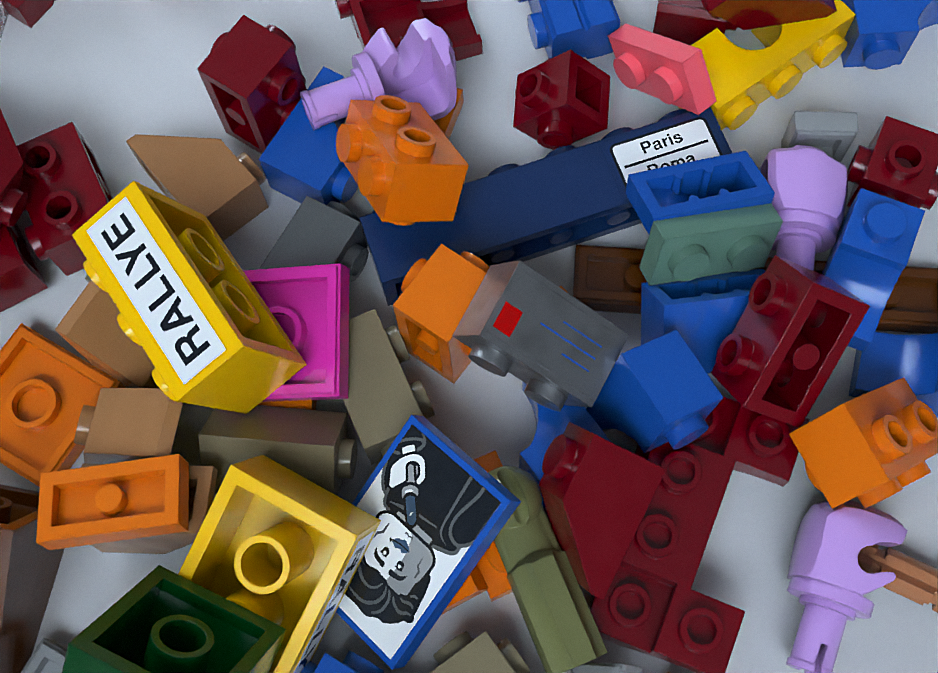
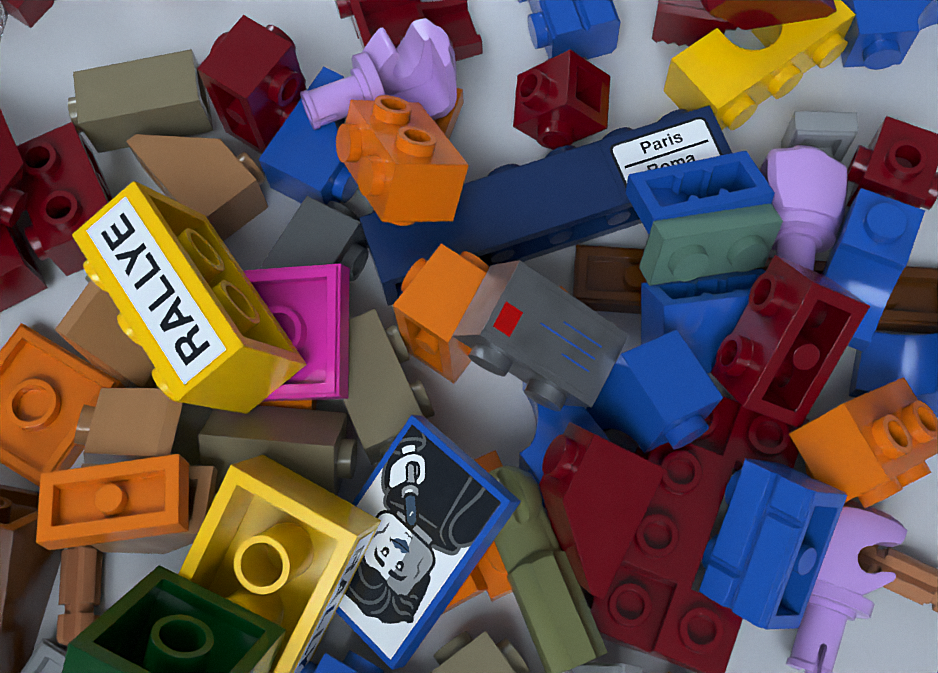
coral plate [608,23,717,115] -> none
none -> nougat axle [56,545,103,646]
none -> dark tan brick [68,49,213,153]
none -> blue brick [699,458,847,630]

